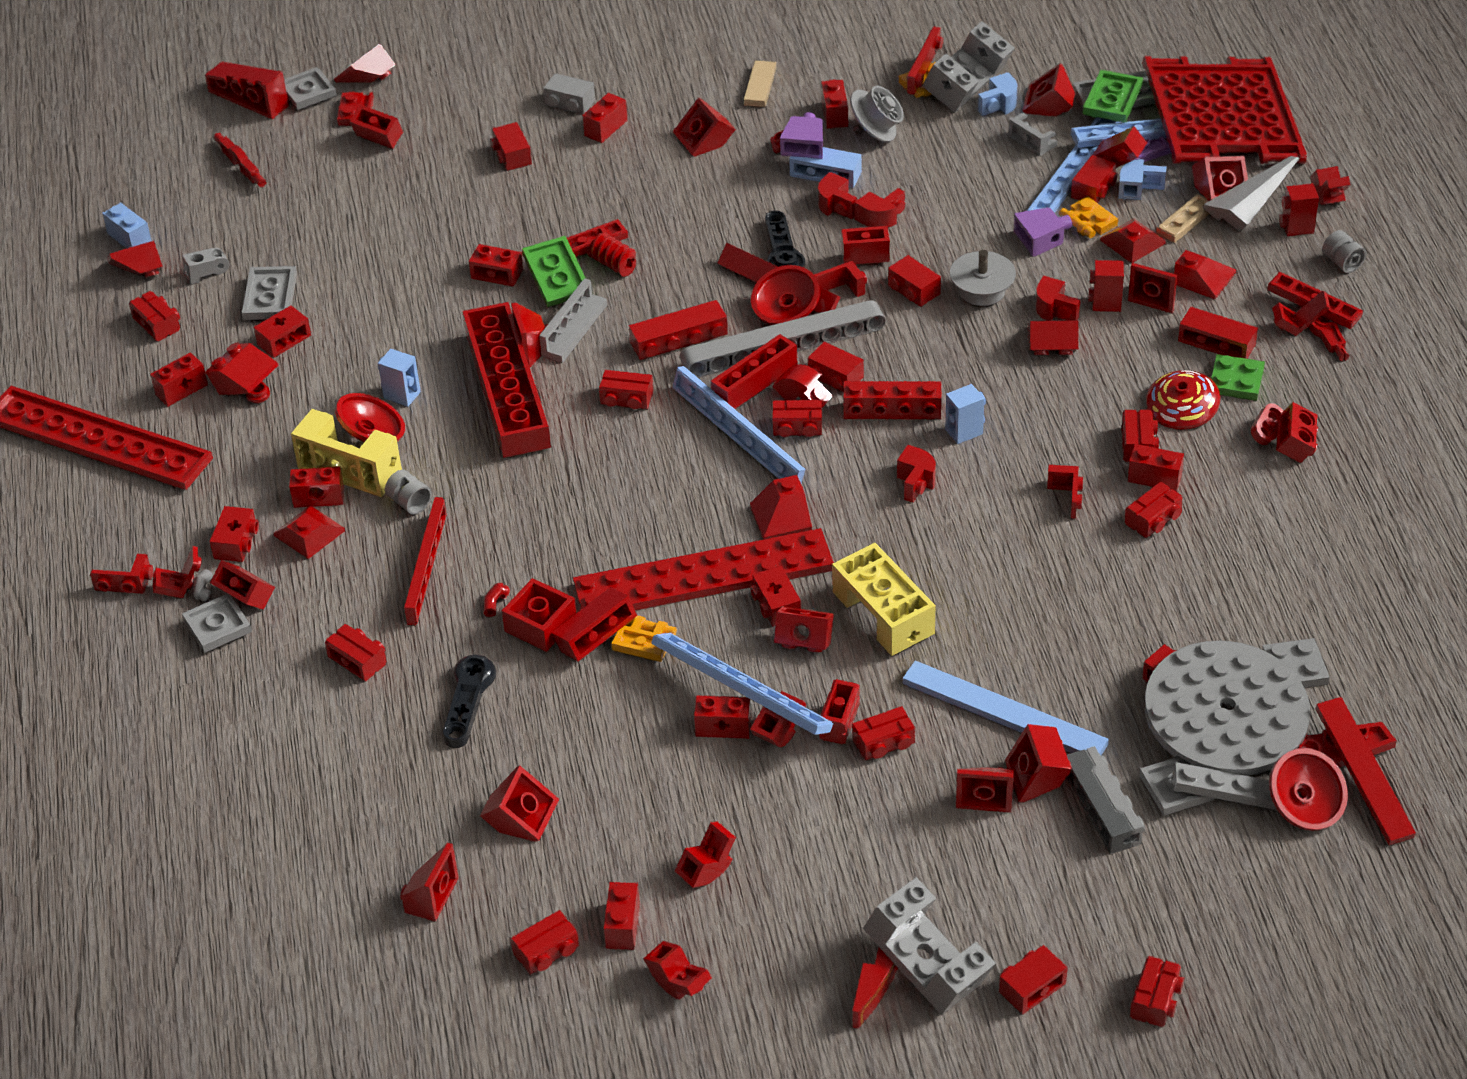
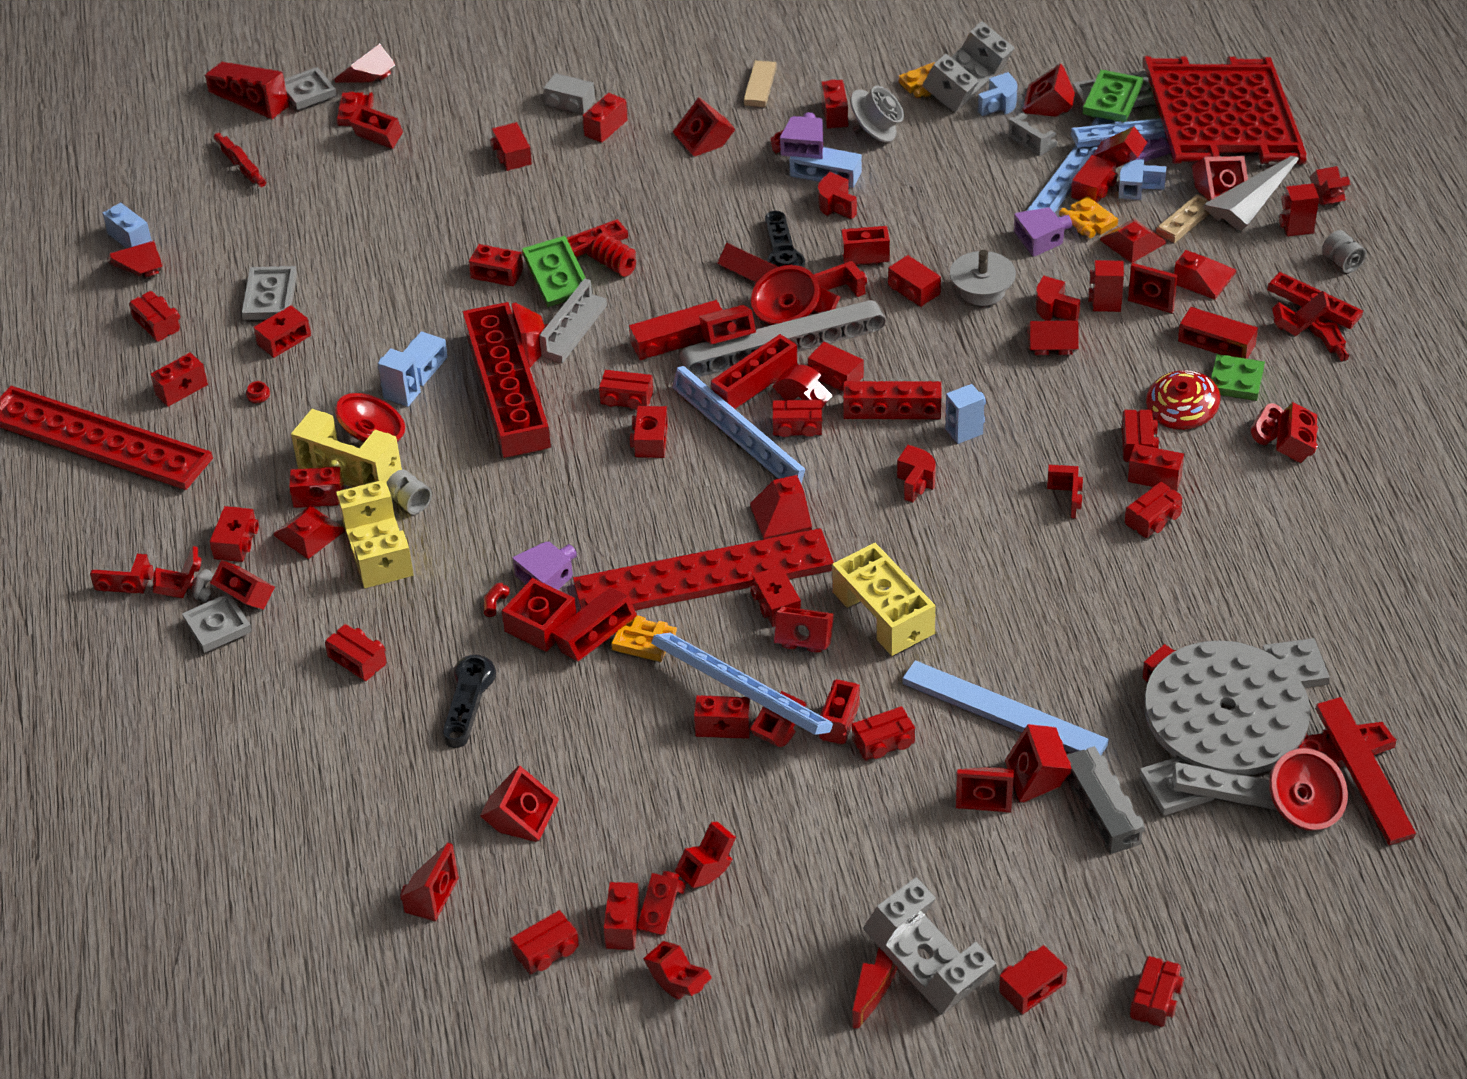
light grey leg [182,248,230,285] -> none
red slope [205,342,279,395] -> none
red tile [404,497,447,626] -> none
red brick [854,188,905,228] -> none
red plate [907,26,943,95] -> none
none -> light yellow plate [336,480,414,588]
none -> light blue brick [403,331,448,386]
none -> medium lavender torso [512,541,577,590]
none -> red brick [630,406,668,458]
none -> red bracket [637,870,686,935]
none -> red brick [699,305,756,344]

